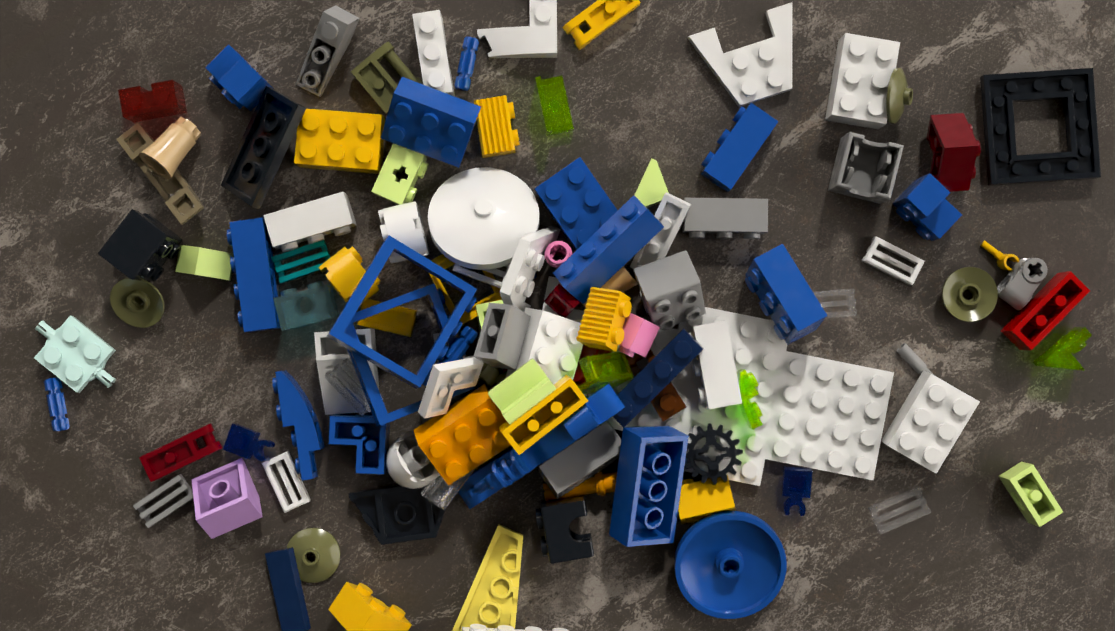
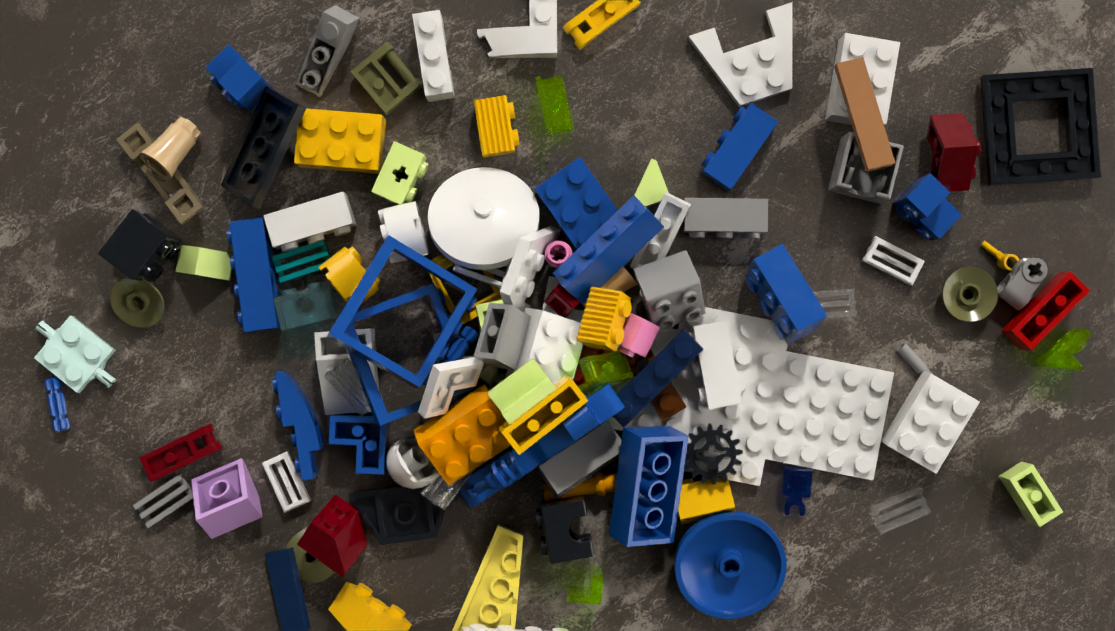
clear red brick [118,80,187,123] -> none
clear blue plate [223,423,275,461] -> none
yellow tile [357,299,418,337] -> none
blue brick [381,77,481,168] -> none
blue axle [455,37,479,91] -> none
clear neon green slope [736,369,763,430] -> none
olive dish [886,68,913,124] -> none
none -> dark red slope [297,495,368,578]
none -> clear neon green panel [567,566,604,604]
none -> medium nougat tile [834,57,895,172]

